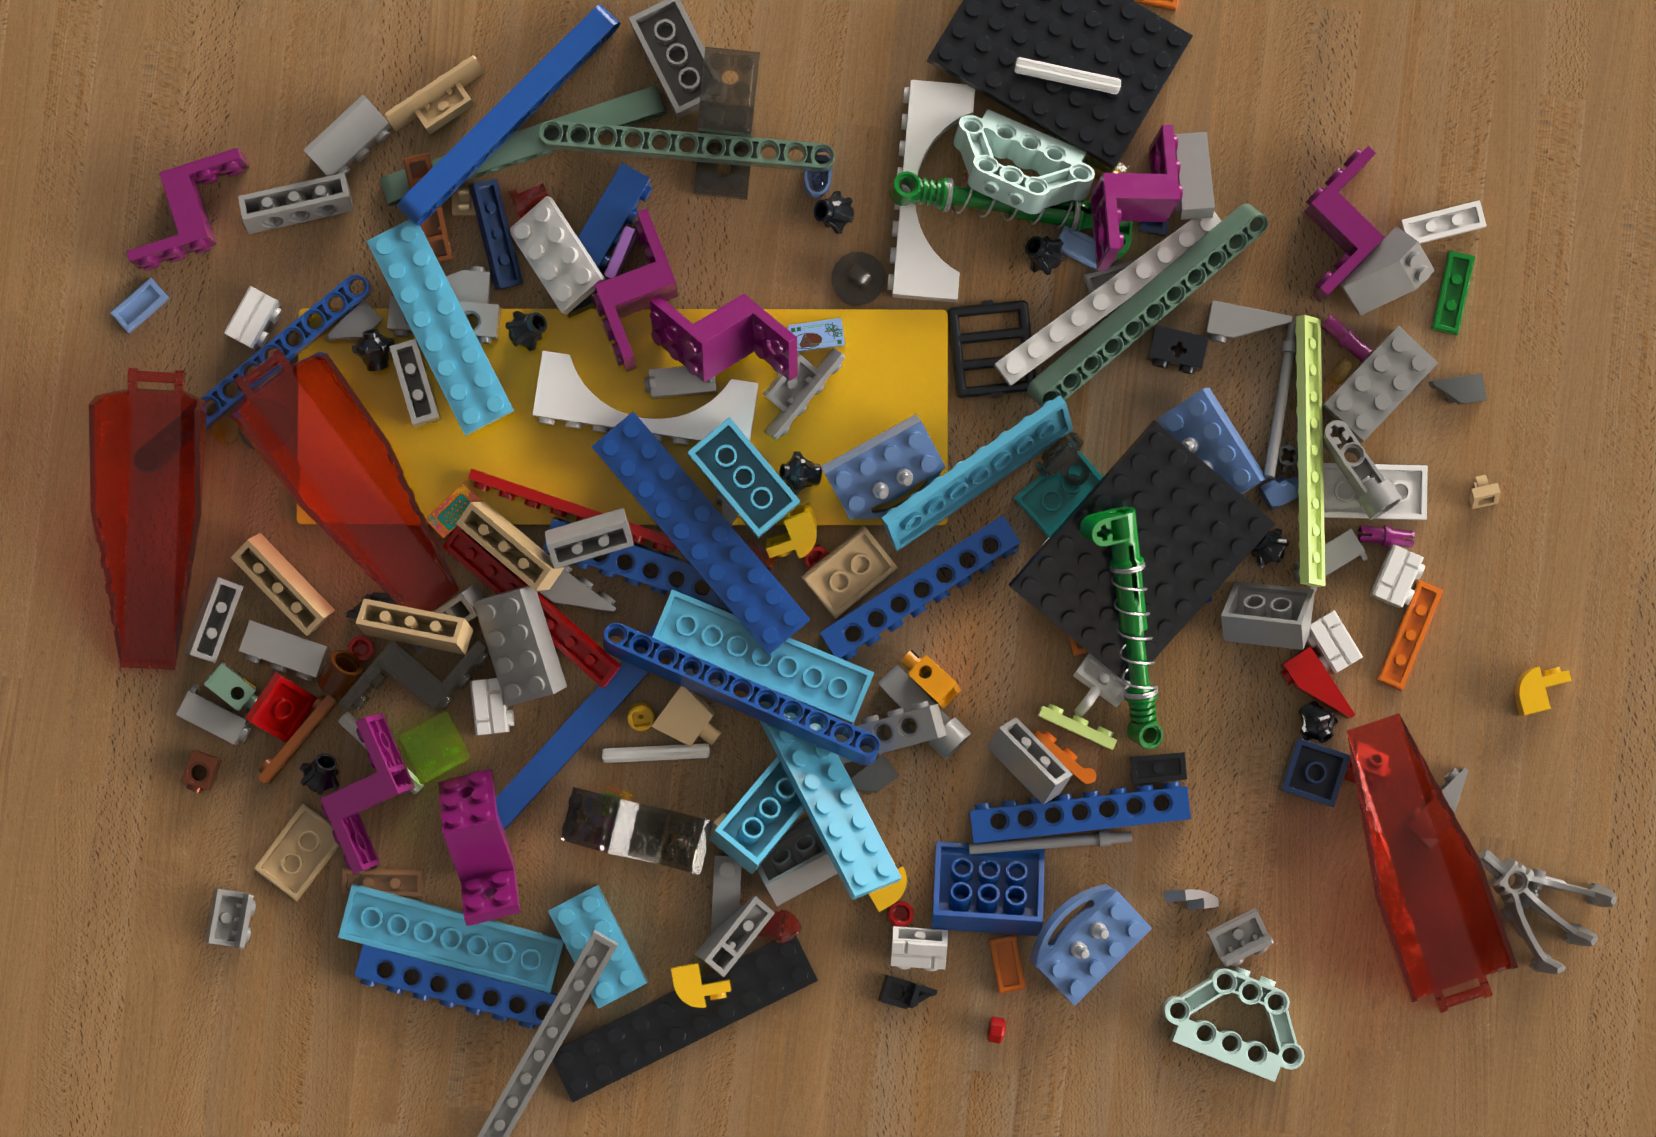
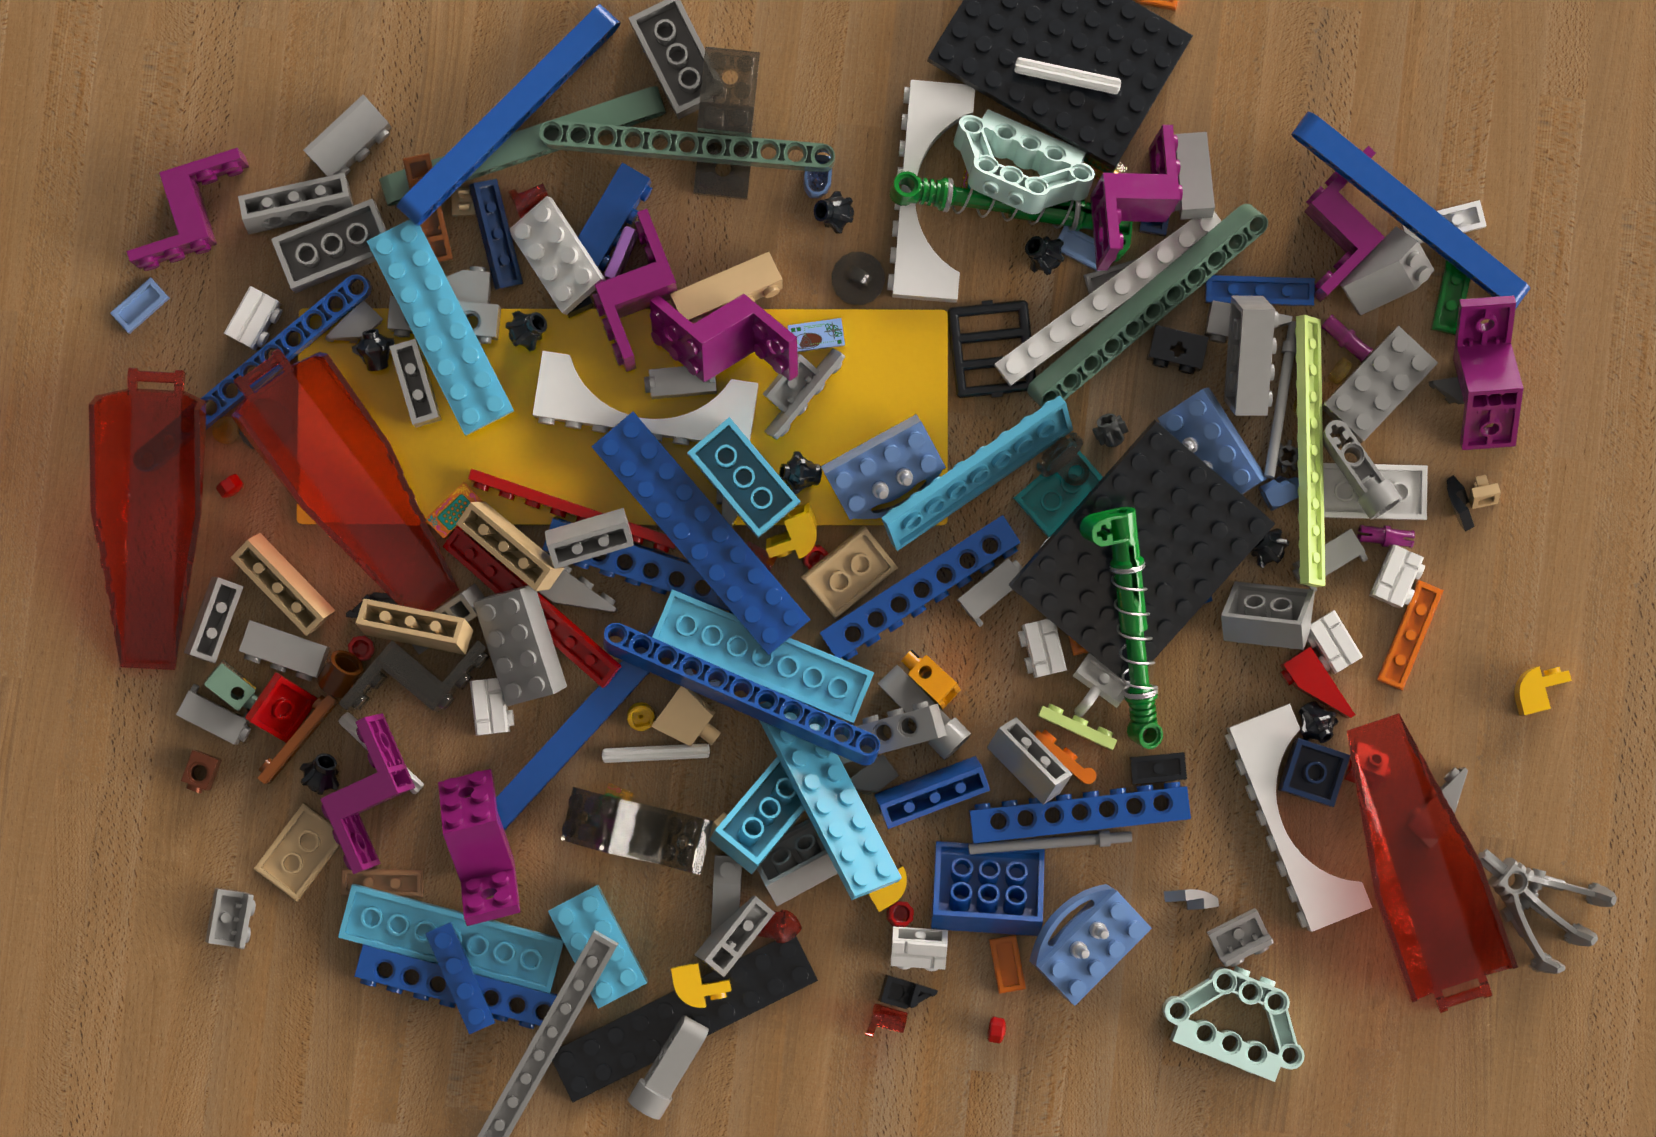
tan bracket [384,55,484,134] -> none
clear neon green bracket [399,711,472,784] -> none
none -> red tile [216,474,244,498]
none -> light grey brick [271,199,387,293]
none -> blue plate [425,922,496,1034]
none -> light grey beam [628,1015,709,1120]
none -> tan brick [670,252,783,324]
none -> clear red tile [865,1003,908,1038]
none -> blue brick [874,756,990,829]
none -> light grey brick [957,558,1023,627]
none -> white brick [1018,619,1067,678]
none -> dark grey gear [1092,414,1129,447]
none -> blue plate [1205,275,1315,307]
none -> light grey brick [1224,296,1279,416]
none -> white arch [1225,704,1372,932]
none -> blue beam [1291,111,1531,310]
none -> black slope [1447,475,1475,532]
none -> magenta bracket [1453,296,1524,450]

